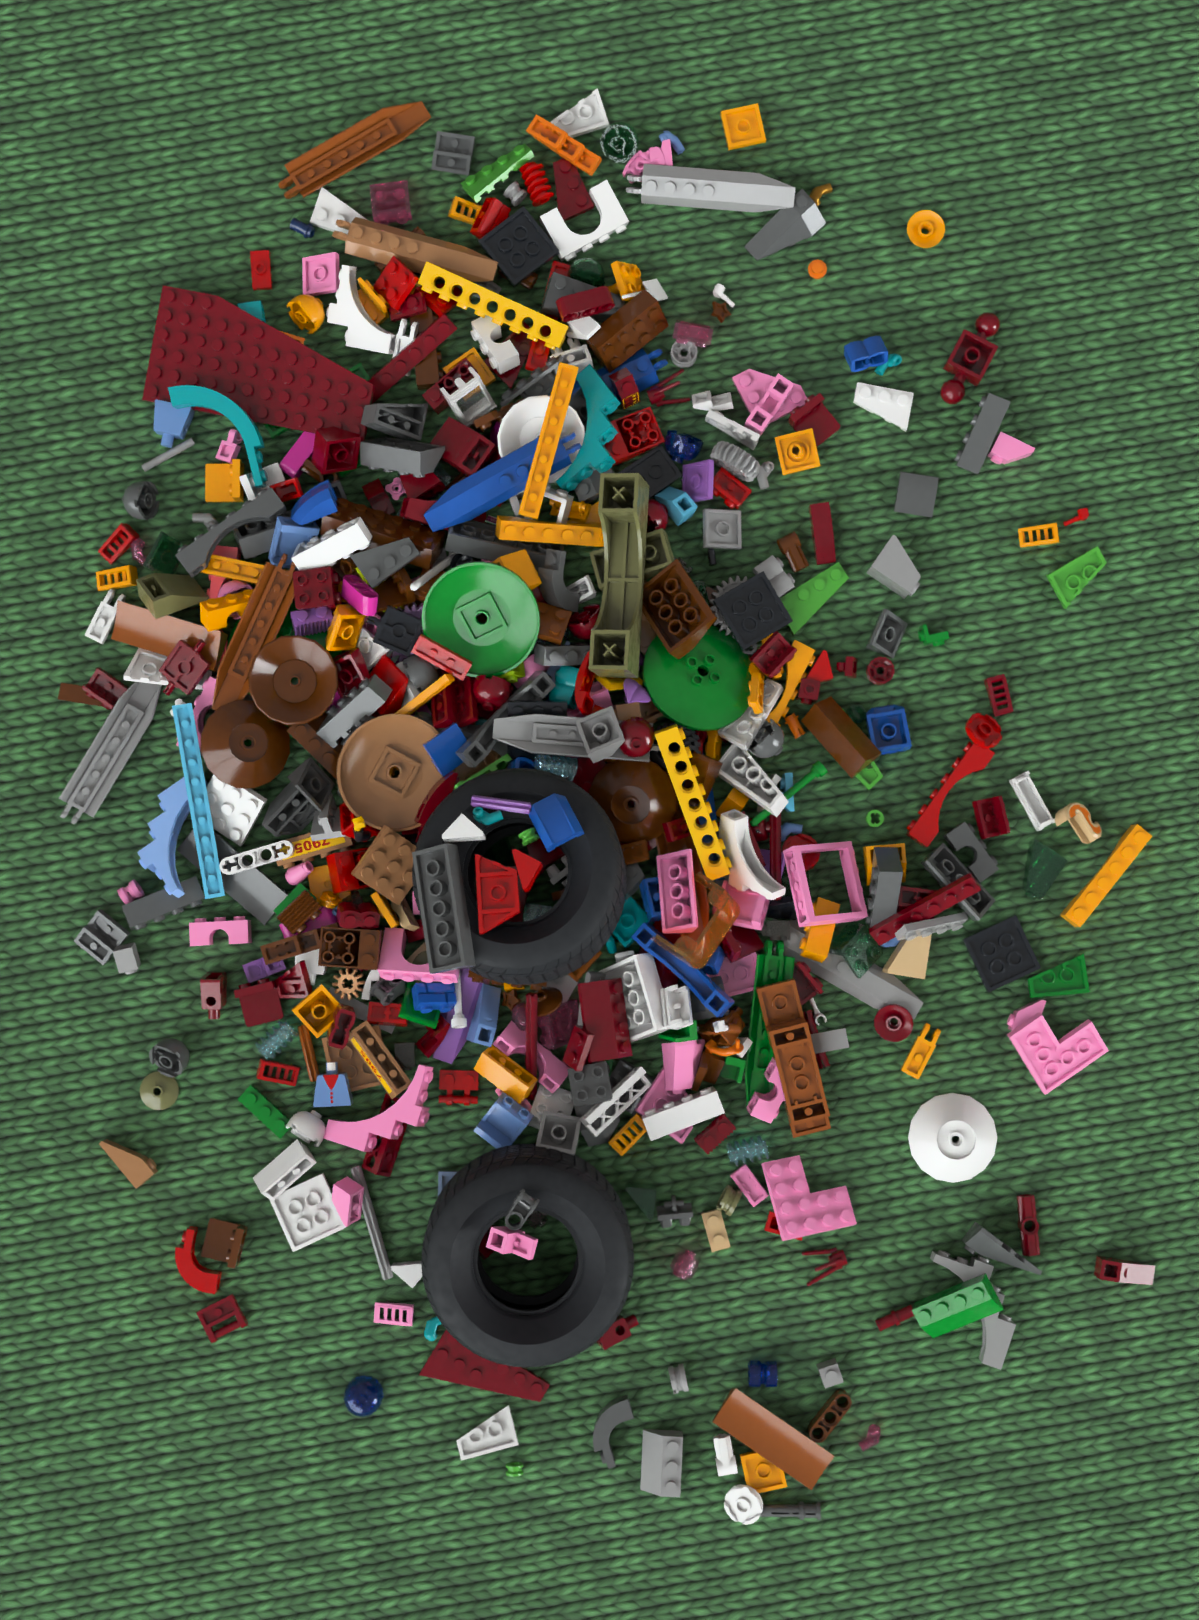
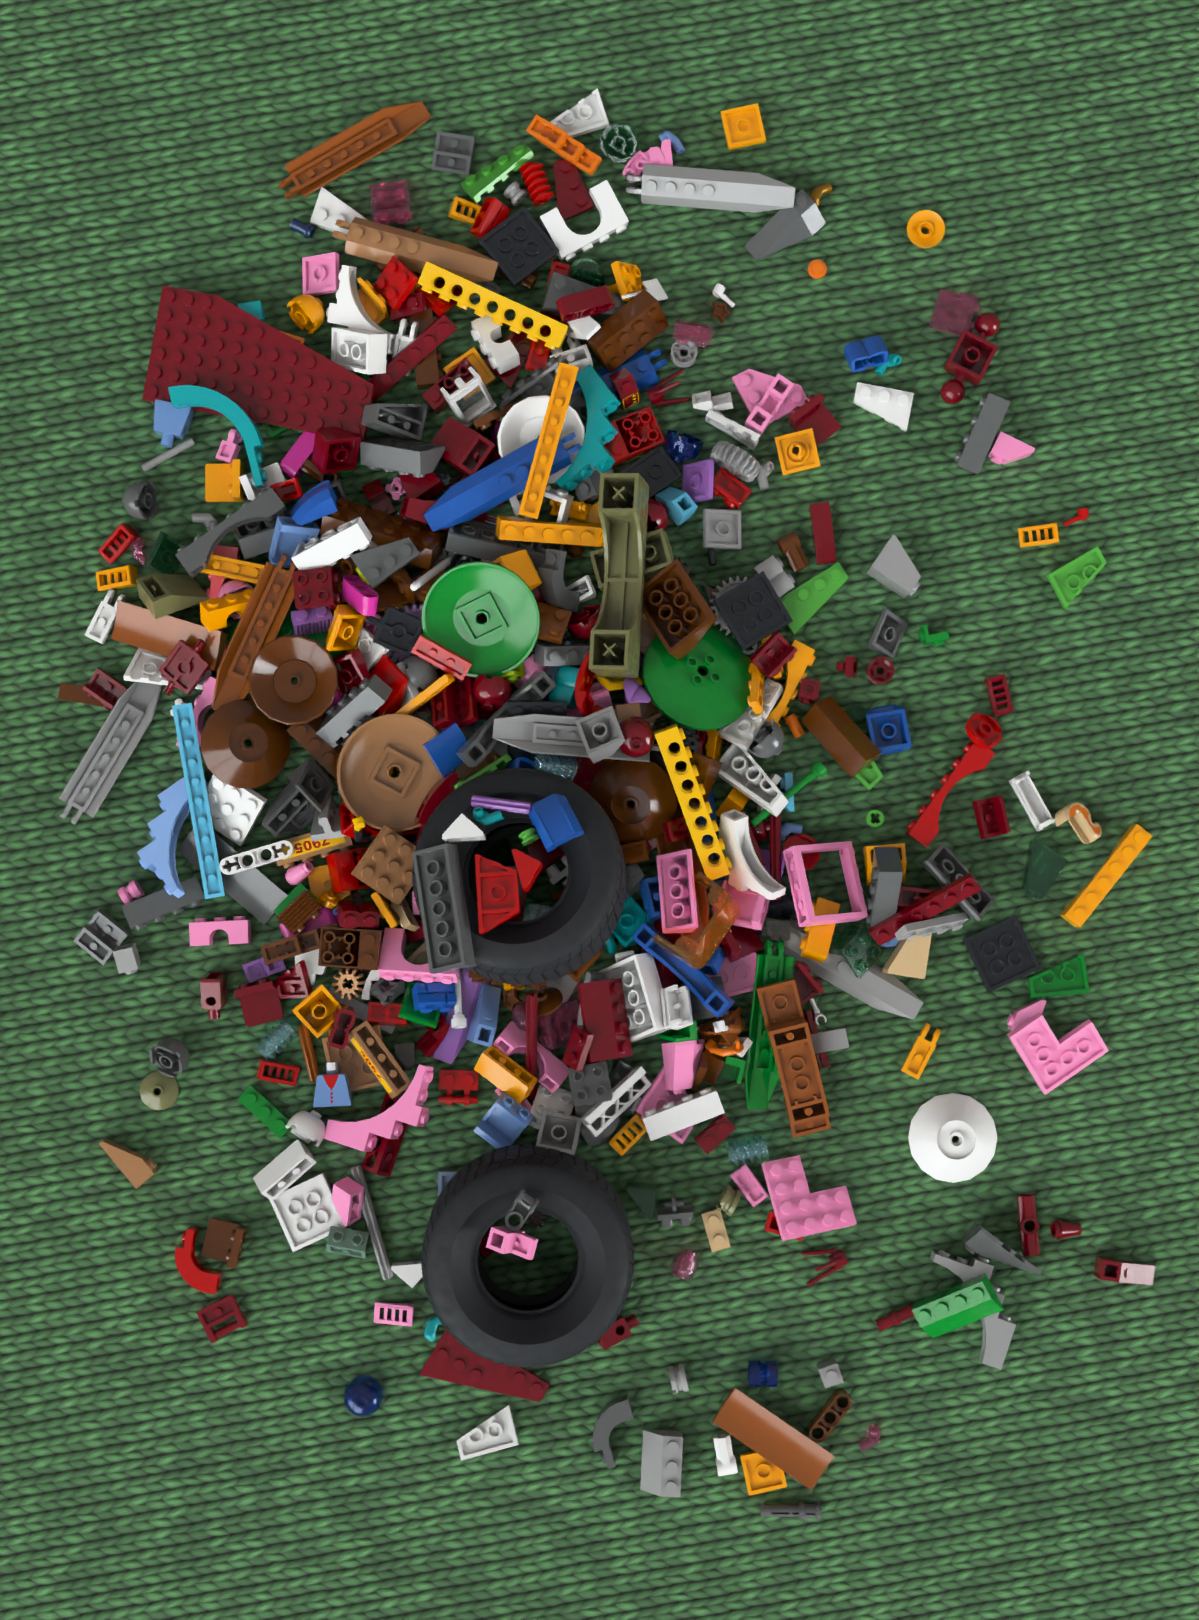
red plate [250,250,273,291] -> none
bright green bush [506,1462,523,1477] -> none
white tile [724,1484,763,1525] -> none
bright pink arch [746,1057,785,1124] -> none
red slope [805,650,833,683] -> none
dark red dish [874,1004,914,1042] -> none
dark grey slope [894,471,939,517] -> none
dark grey arch [943,822,999,883] -> none
none -> sand green bracket [326,1226,369,1259]
none -> white slope [331,327,387,375]
none -> reddish brown plate [565,544,584,558]
none -> clear pink plate [929,289,980,336]
none -> dark red cone [1050,1220,1082,1240]

